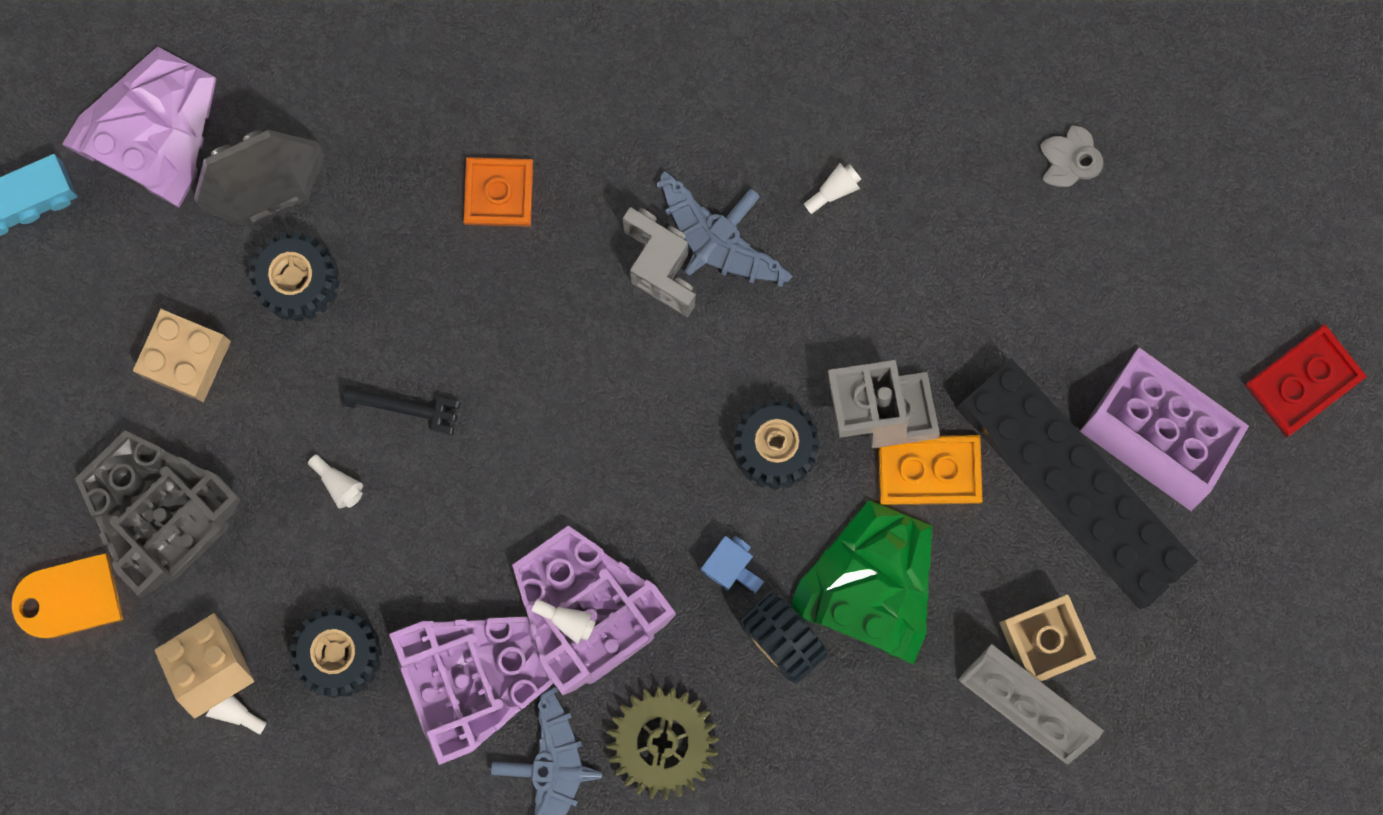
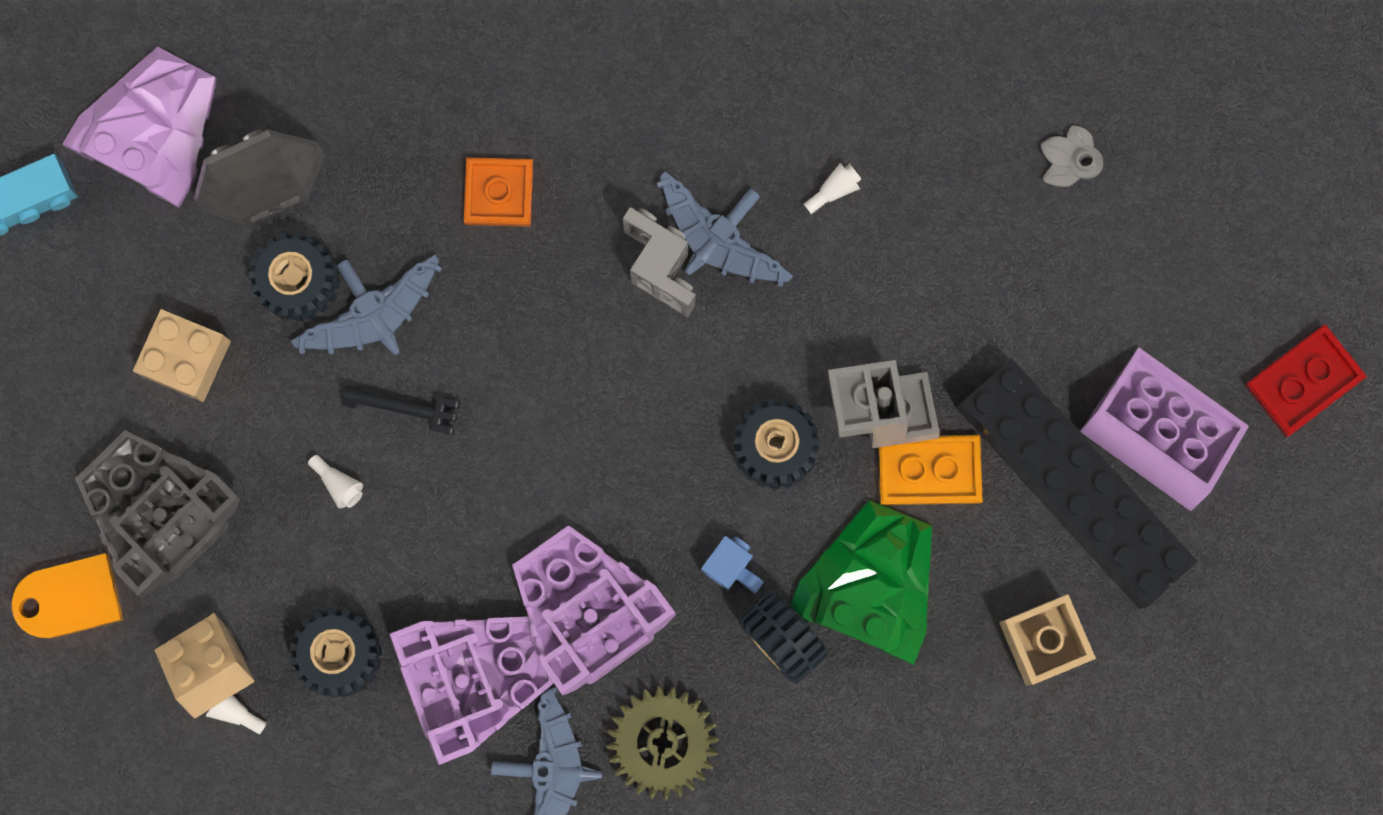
white cone [531,599,596,644] -> none
light grey tile [959,644,1104,764] -> none
none -> sand blue bar [291,255,442,356]

